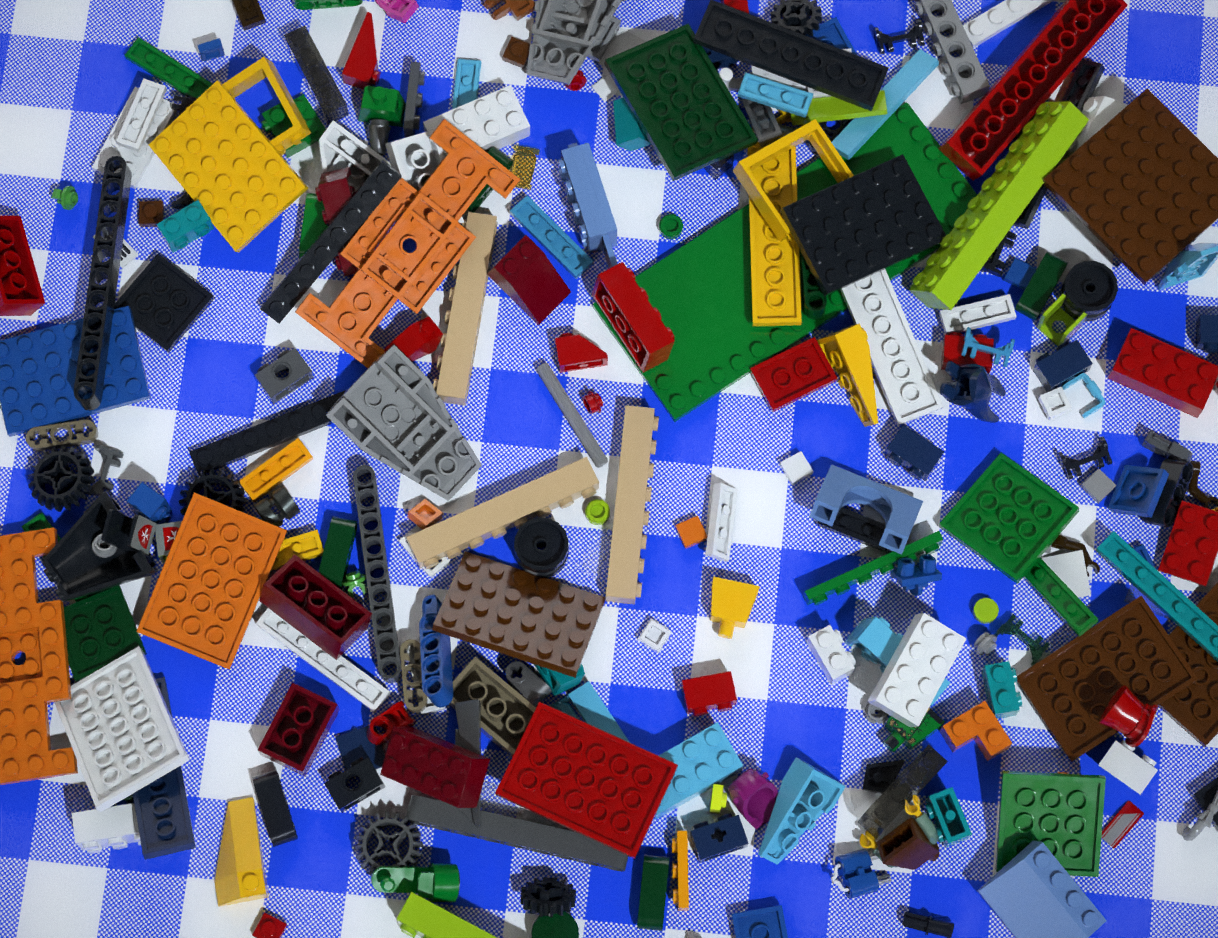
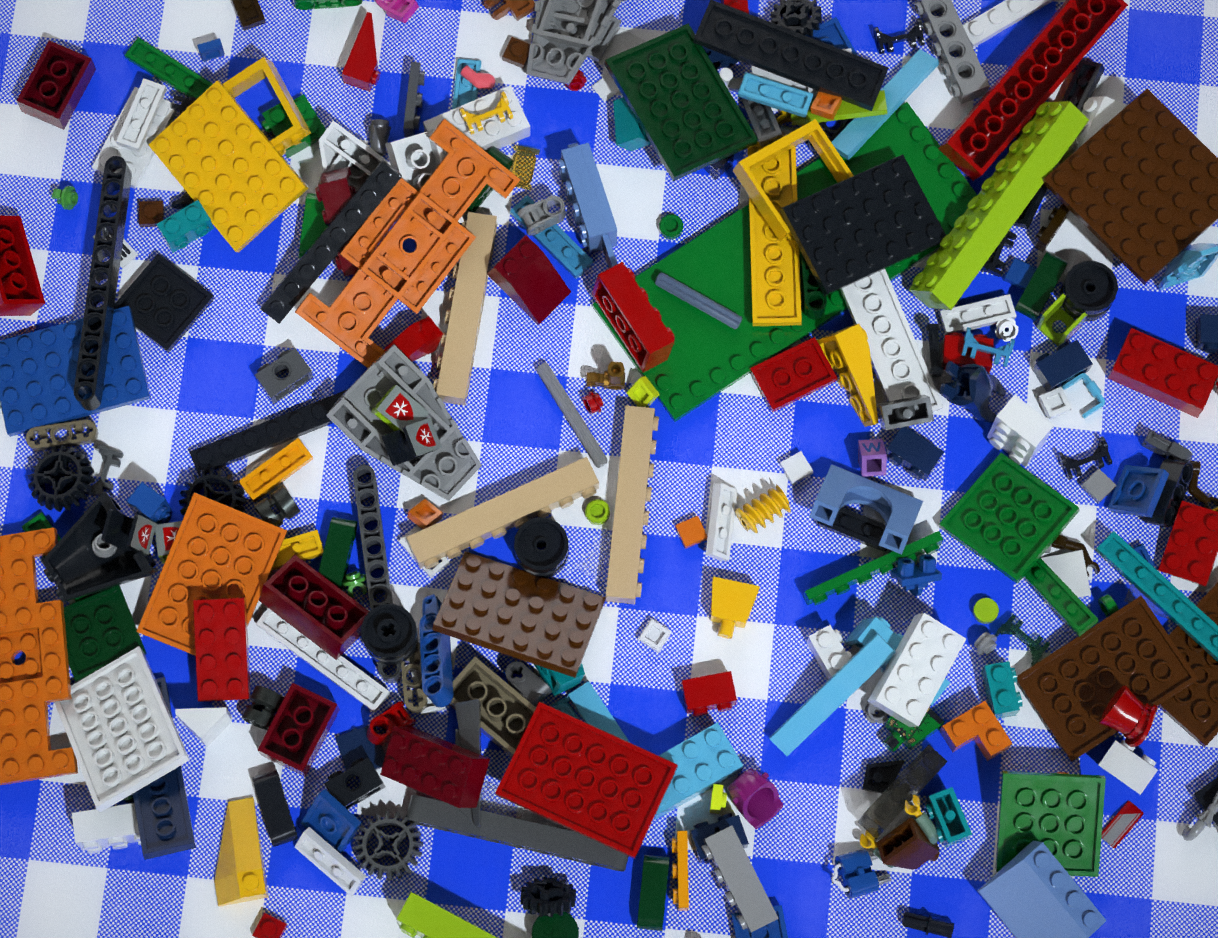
clear smoke brick [284,26,349,125] -> none
green torso [358,86,406,127] -> none
green piece [371,863,460,902] -> none
red slope [555,333,608,373] -> none
medium azure wedge [758,757,846,865] -> none
none -> dark red brick [17,40,96,130]
none -> white slope [175,707,232,747]
none -> red brick [193,597,251,702]
none -> pearl dark grey wheel [241,685,285,730]
none -> white plate [294,827,367,897]
none -> blue plate [301,789,362,854]
none -> black wheel [361,604,418,665]
none -> piece [371,385,429,433]
none -> piece [382,418,442,466]
none -> yellow piece [459,91,513,135]
none -> coral arm [460,65,495,89]
none -> light grey piece [518,195,566,236]
none -> pearl gold bar [587,362,625,390]
none -> neon yellow plate [626,376,660,408]
none -> sand blue axle [655,273,742,329]
none -> light grey brick [701,826,779,933]
none -> yellow piece [735,484,791,534]
none -> medium azure tile [769,633,896,756]
none -> orange plate [810,91,842,120]
none -> medium lavender brick [858,439,887,477]
none -> dark grey brick [877,395,934,430]
none -> black piece [925,324,944,378]
none -> white brick [987,395,1054,467]
none -> white plate [995,318,1019,342]
none -> dark brown plate [1035,204,1070,253]
none -> green tile [1098,594,1119,617]

